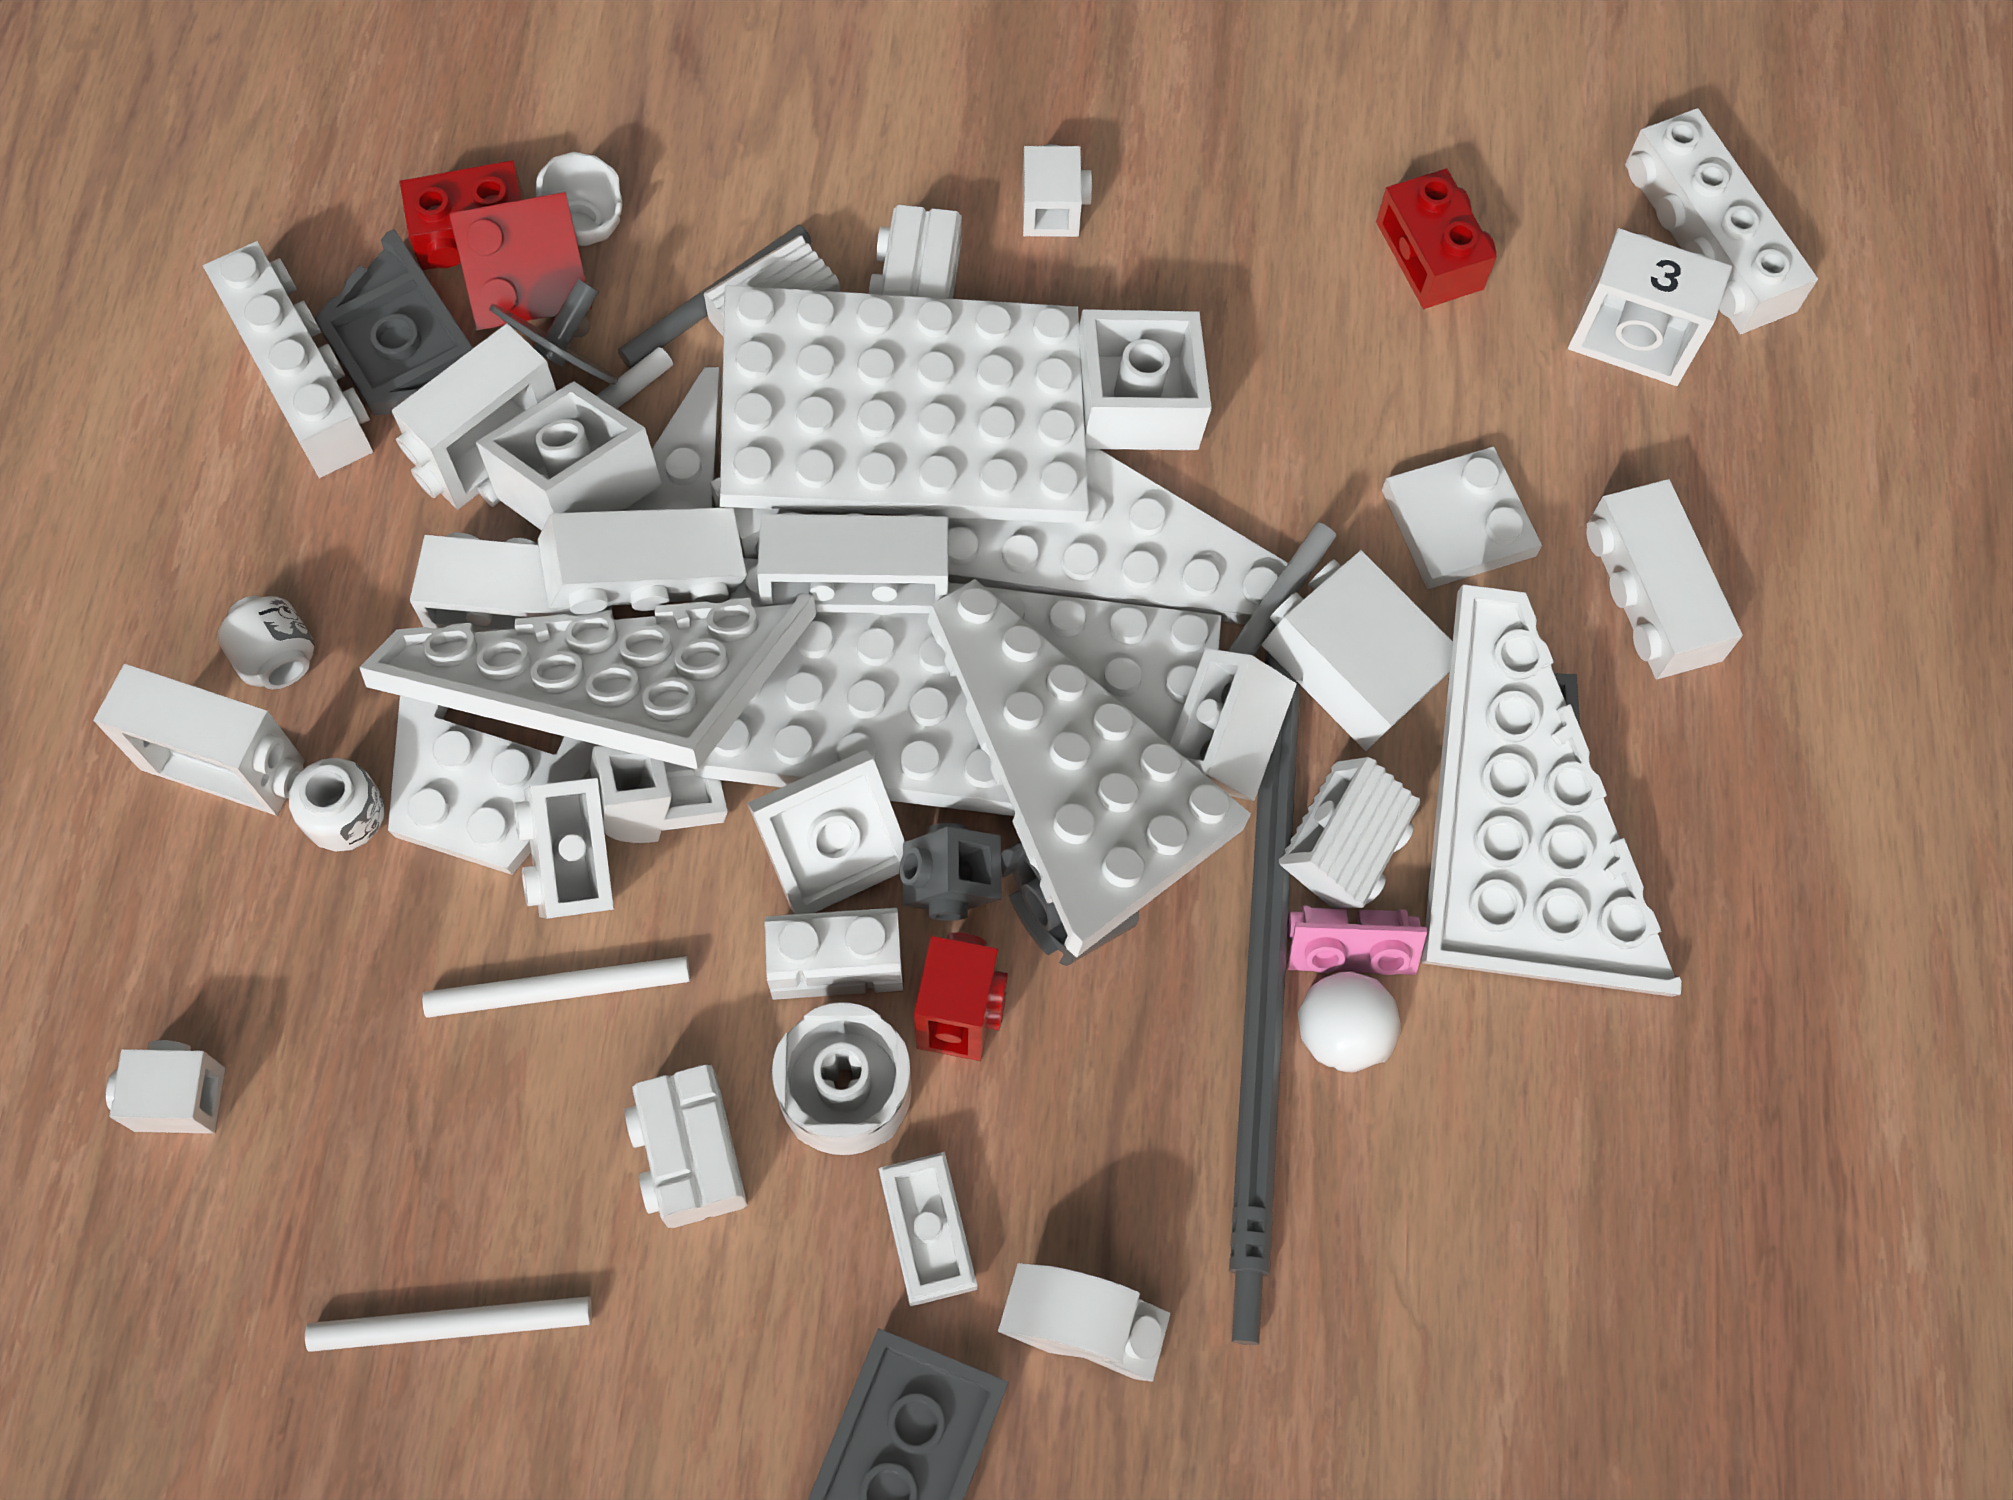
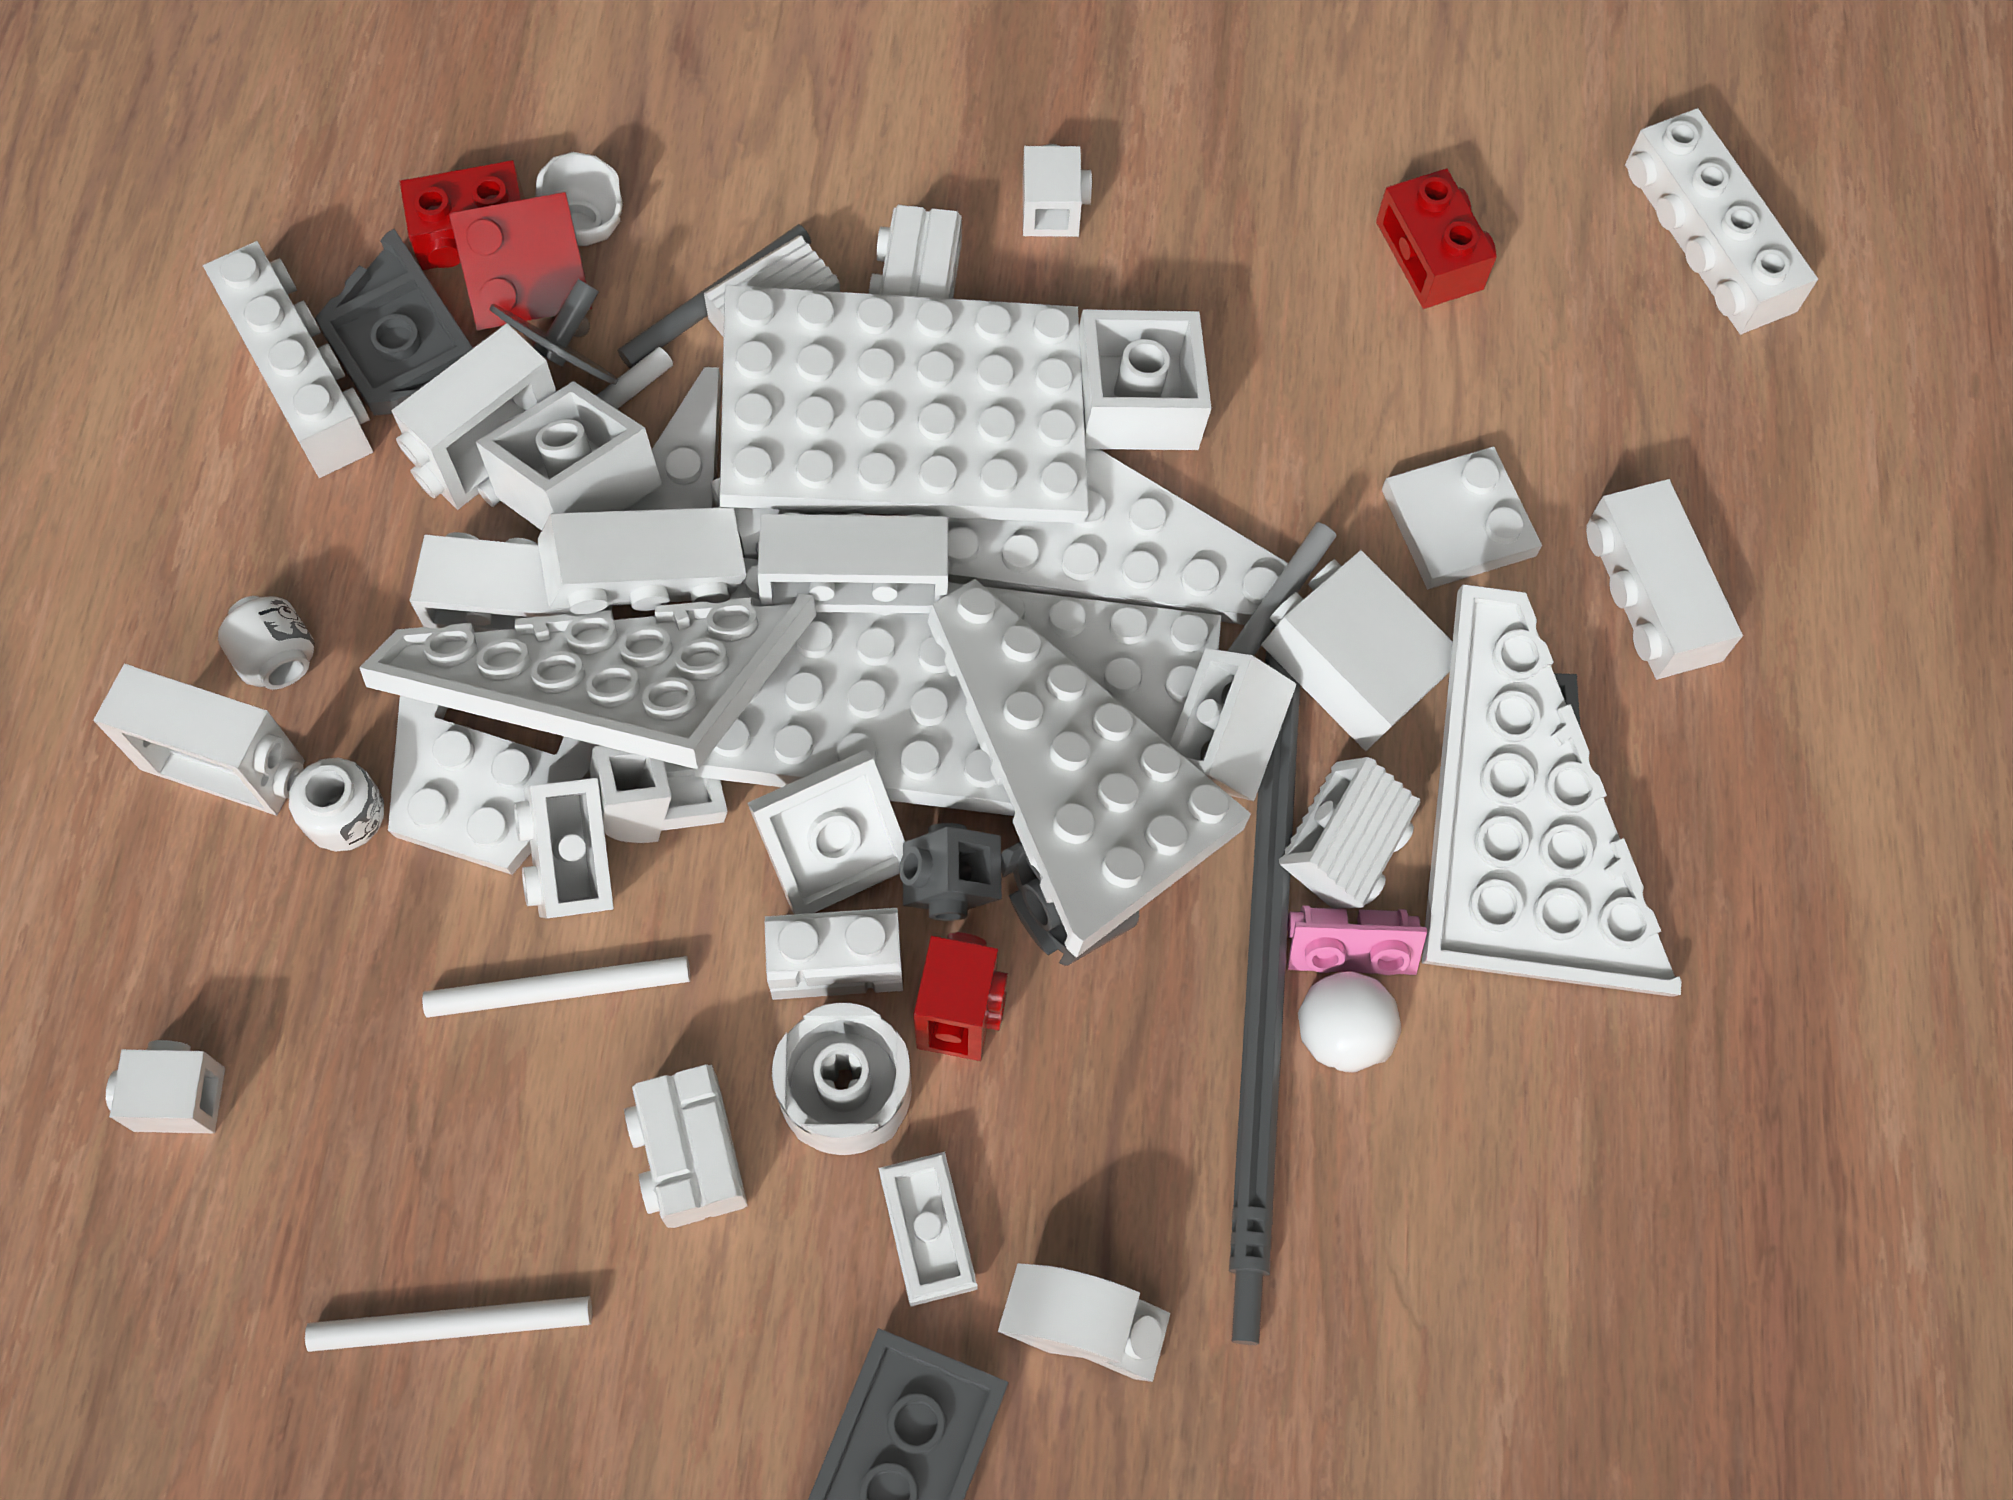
white brick [1568,228,1732,386] -> none

